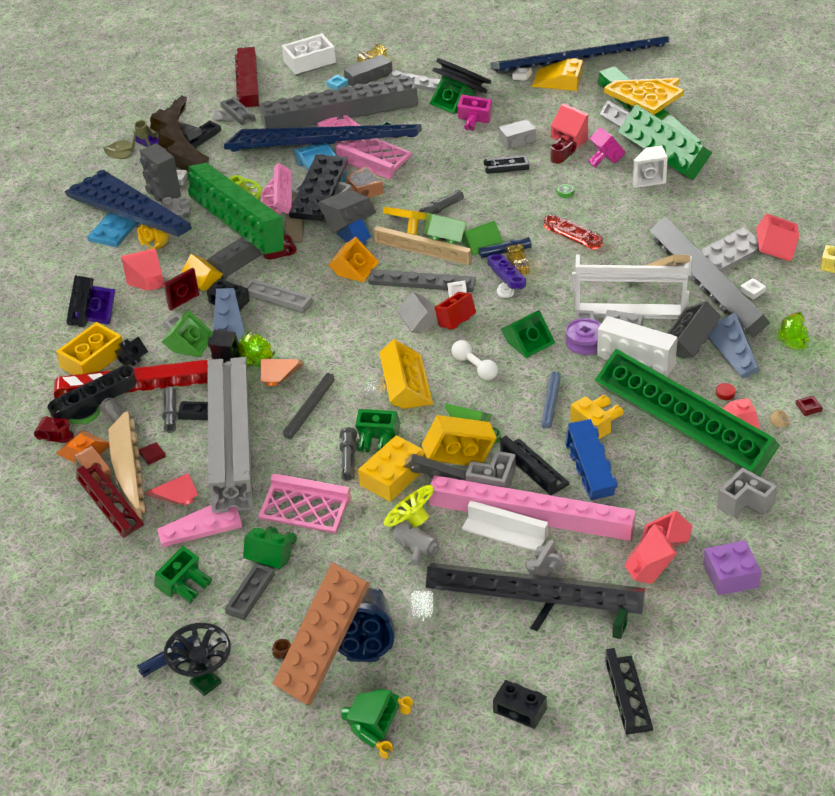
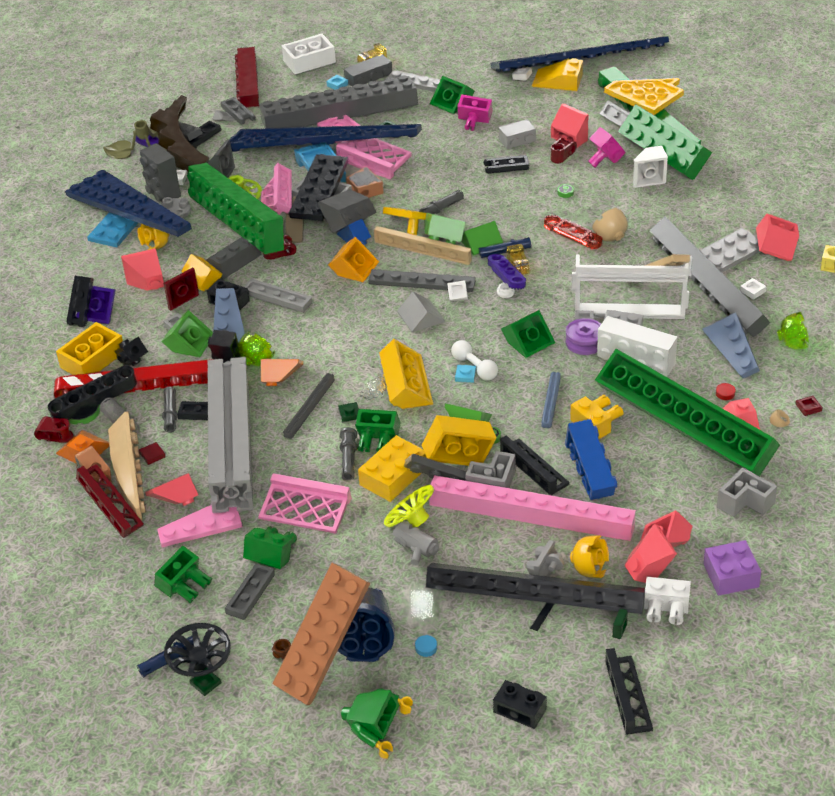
black tyre [432,58,491,94] -> none
red brick [434,292,476,330] -> none
white panel [462,500,548,551] -> none
dark grey slope [667,301,721,359] -> none
none -> dark grey slope [208,140,235,178]
none -> dark green plate [338,402,359,422]
none -> dark azure tile [415,635,437,657]
none -> medium azure plate [455,365,476,383]
none -> yellow cylinder [570,535,609,578]
none -> tan cylinder [592,208,628,242]
none -> white brick [644,577,691,625]

